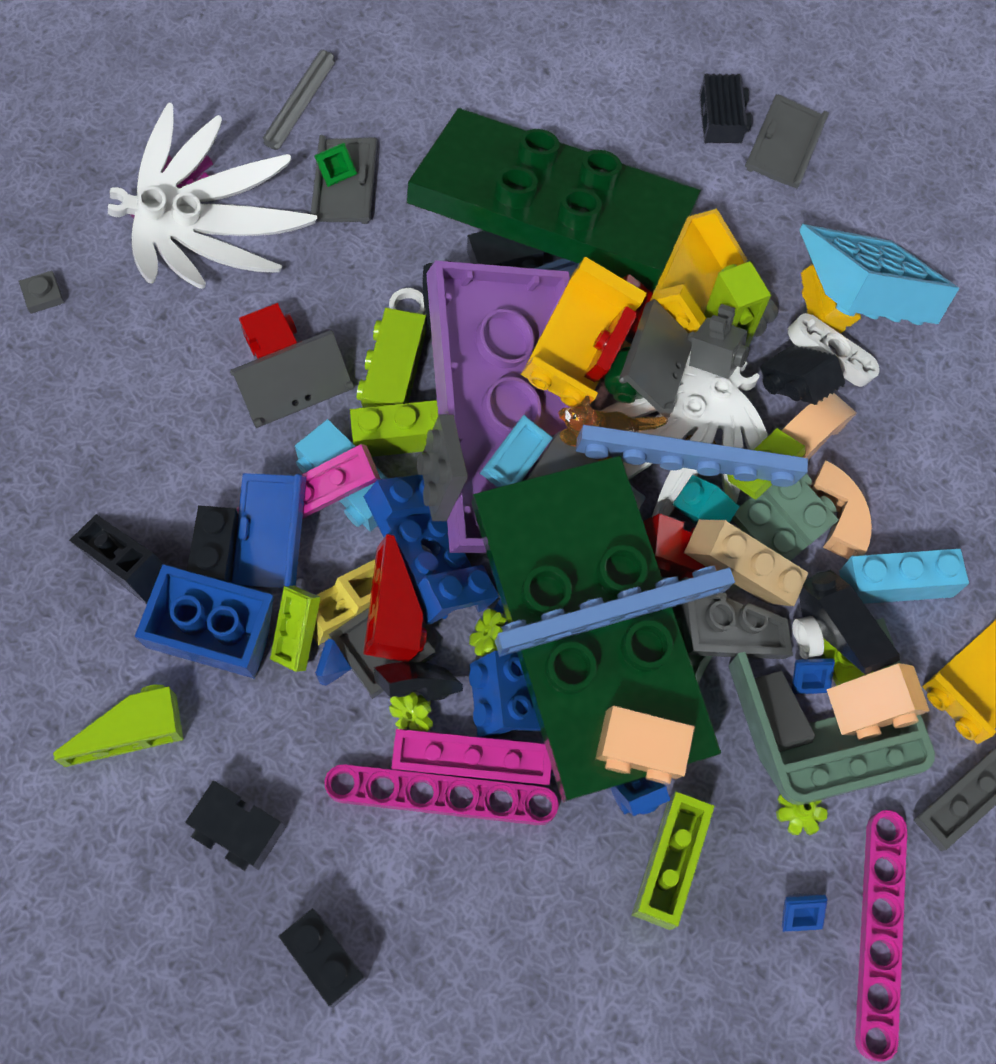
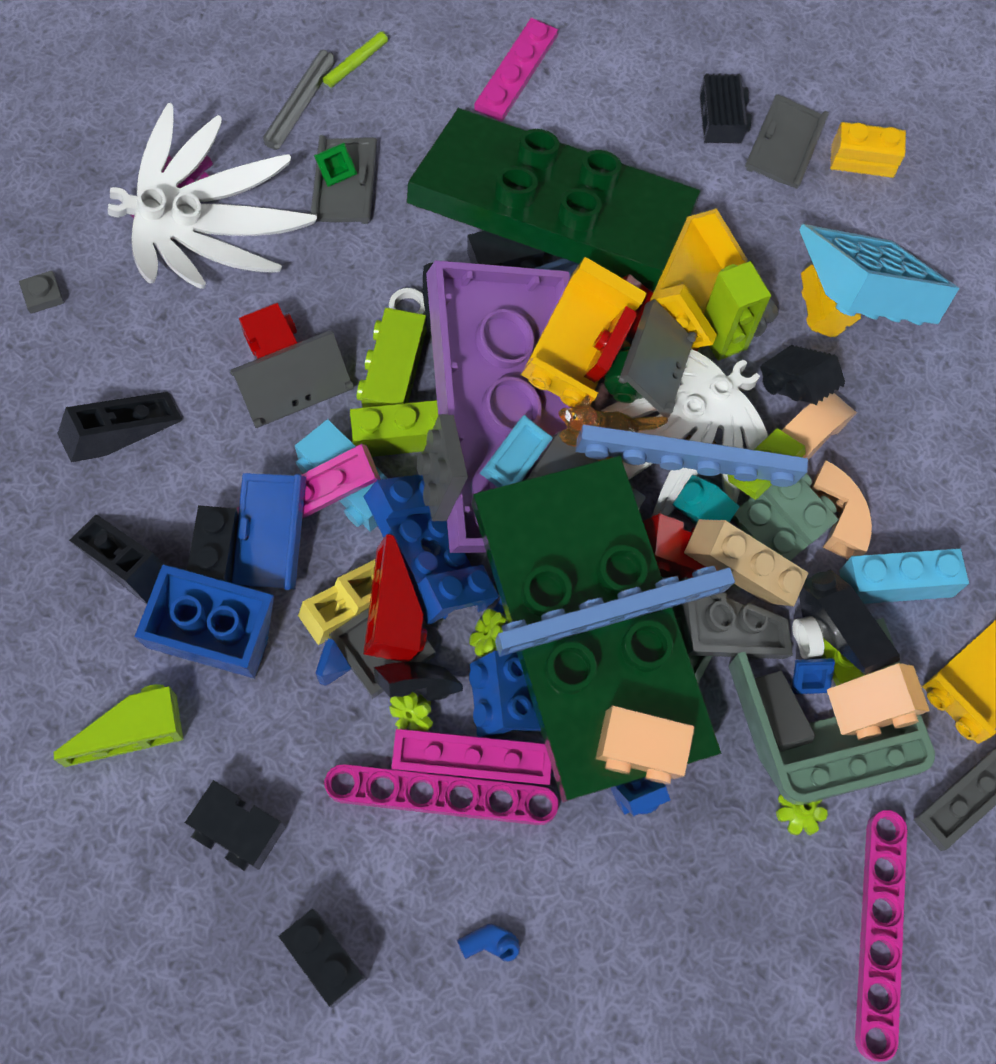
lime plate [270,586,321,672] -> none
lime brick [631,792,715,930] -> none
dark grey brick [689,304,749,379] -> none
blue slope [782,893,828,932] -> none
white beam [788,313,880,387] -> none
none -> black slope [57,392,182,462]
none -> lime piece [323,31,388,88]
none -> blue arm [457,924,520,962]
none -> dark pink plate [474,18,558,122]
none -> yellow brick [830,122,906,178]

